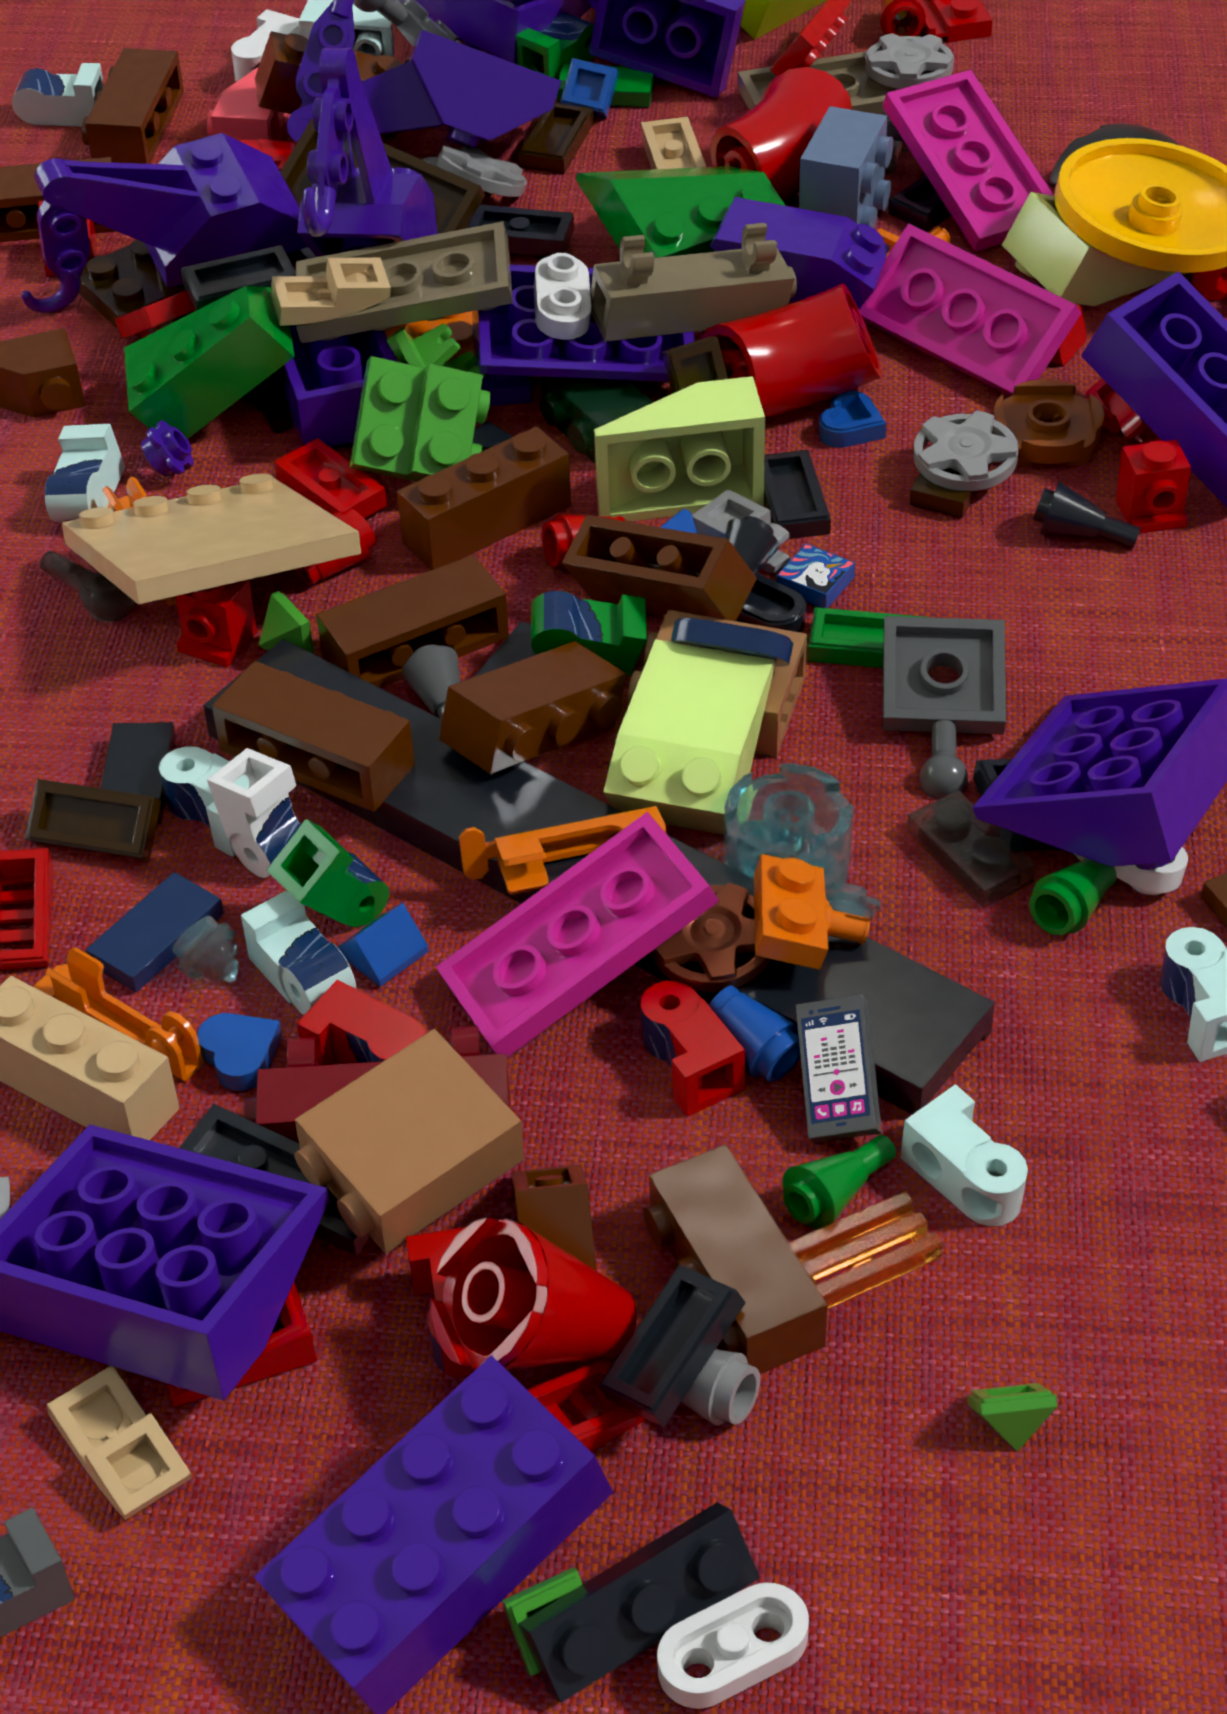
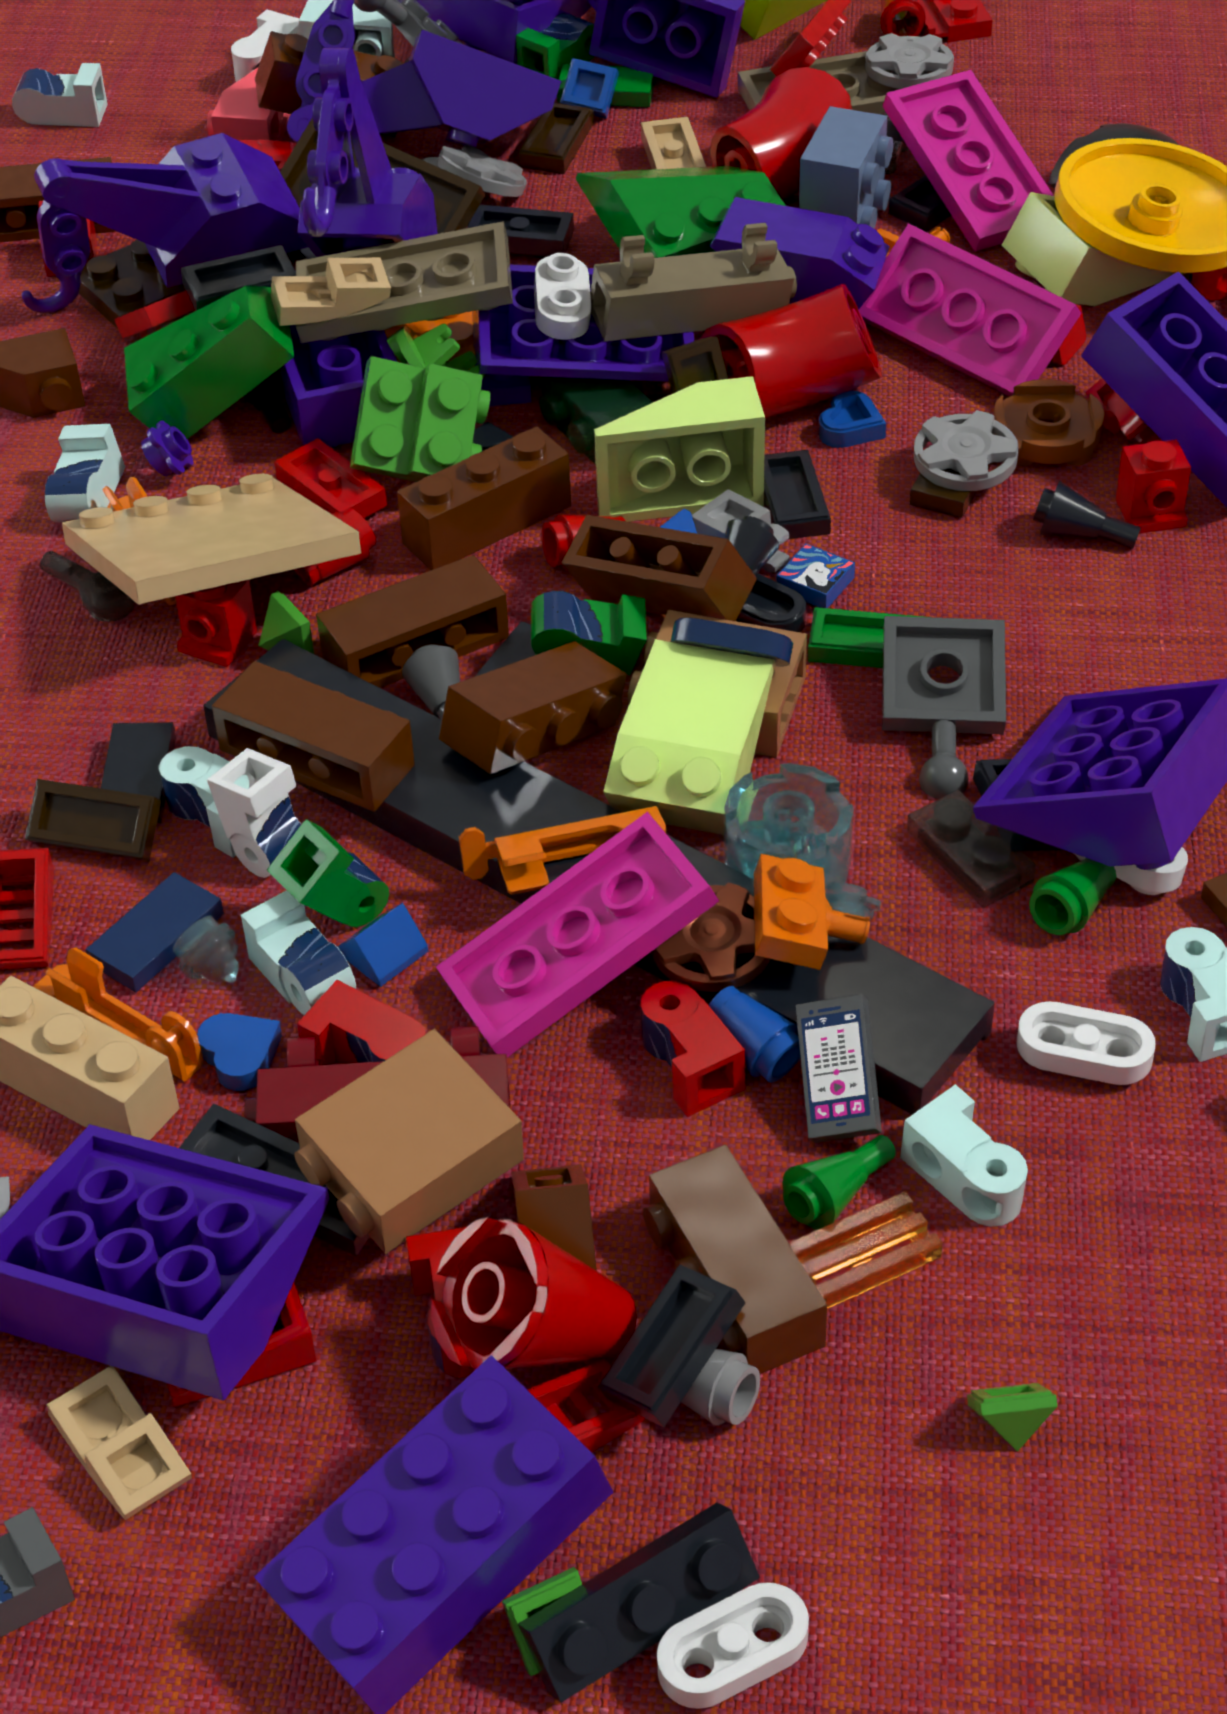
reddish brown brick [82,48,184,164] -> none
none -> white plate [1017,1001,1156,1085]

